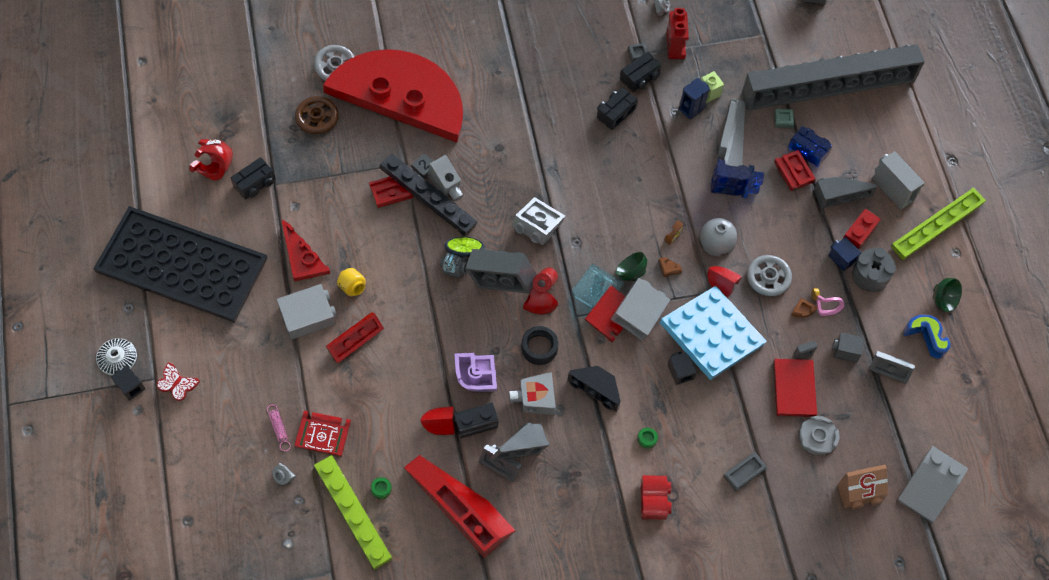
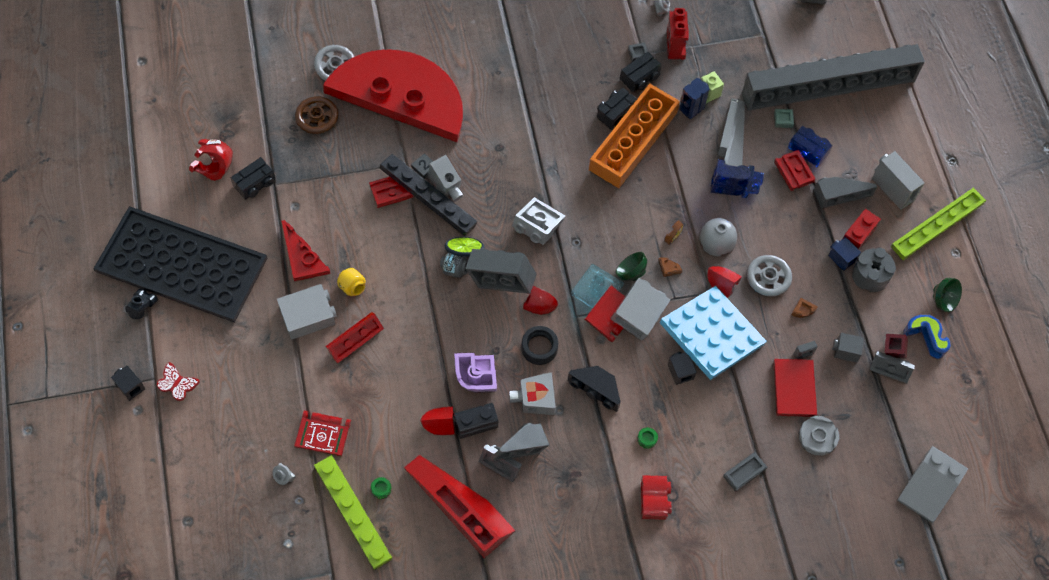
dish [96,338,137,375] -> none
bright pink piece [267,404,291,451] -> none
red brick [533,267,558,293] -> none
bright pink piece [812,288,844,316] -> none
nougat slope [837,464,888,509] -> none
none -> black plate [125,288,158,319]
none -> orange brick [589,84,680,188]
none -> dark red brick [884,334,908,359]

